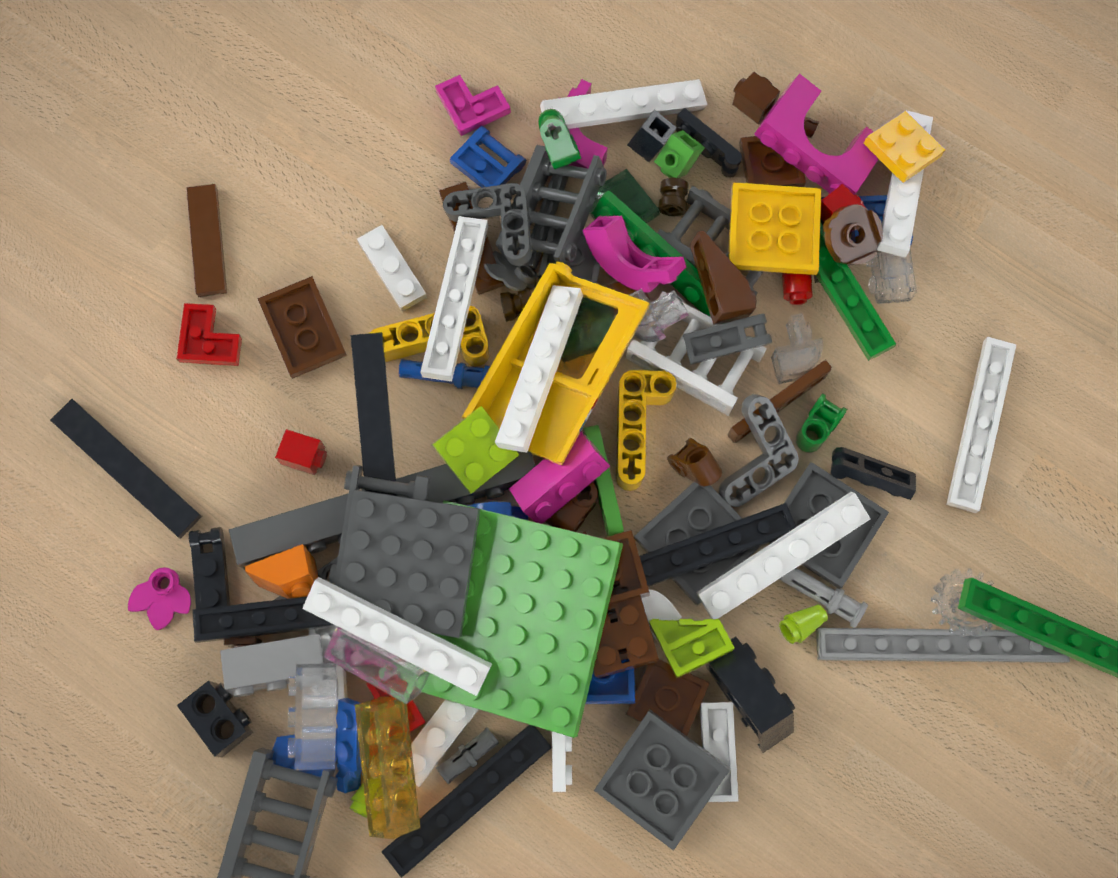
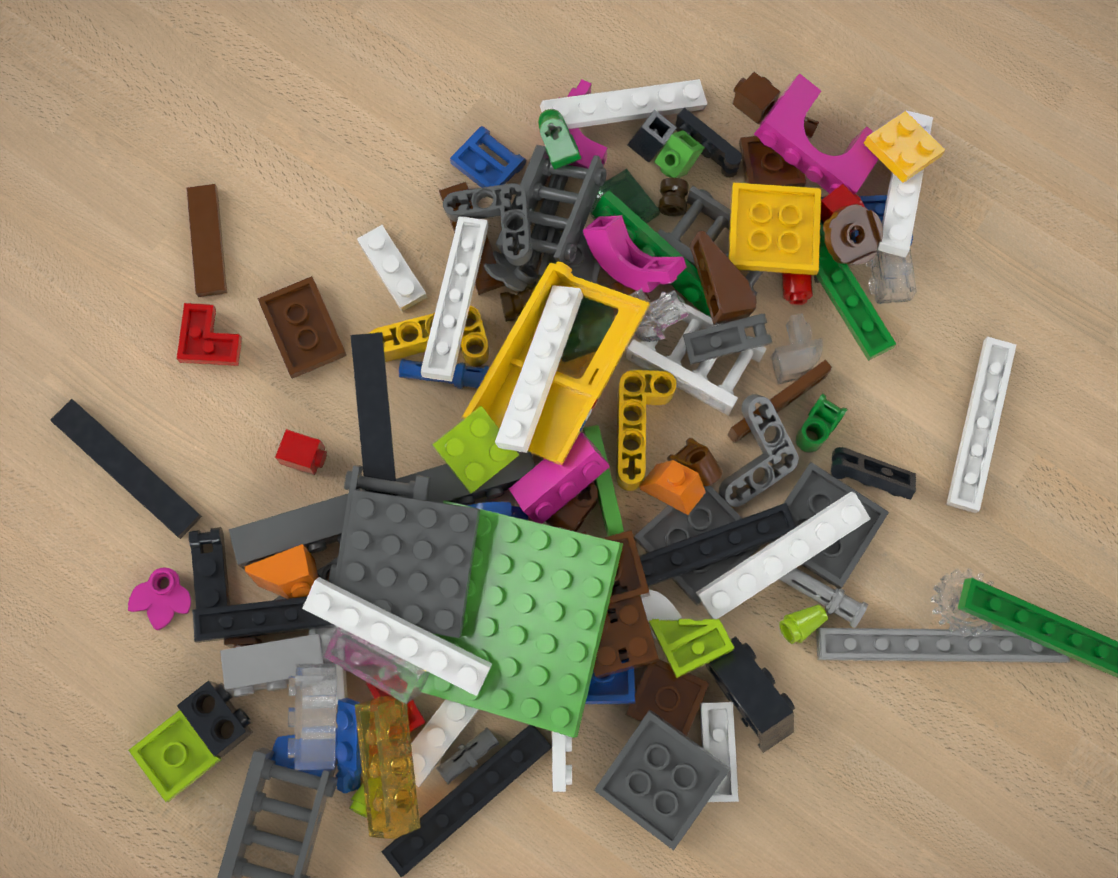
dark pink plate [435,75,511,136] -> none
none -> lime plate [128,710,222,802]
none -> orange slope [639,460,706,515]

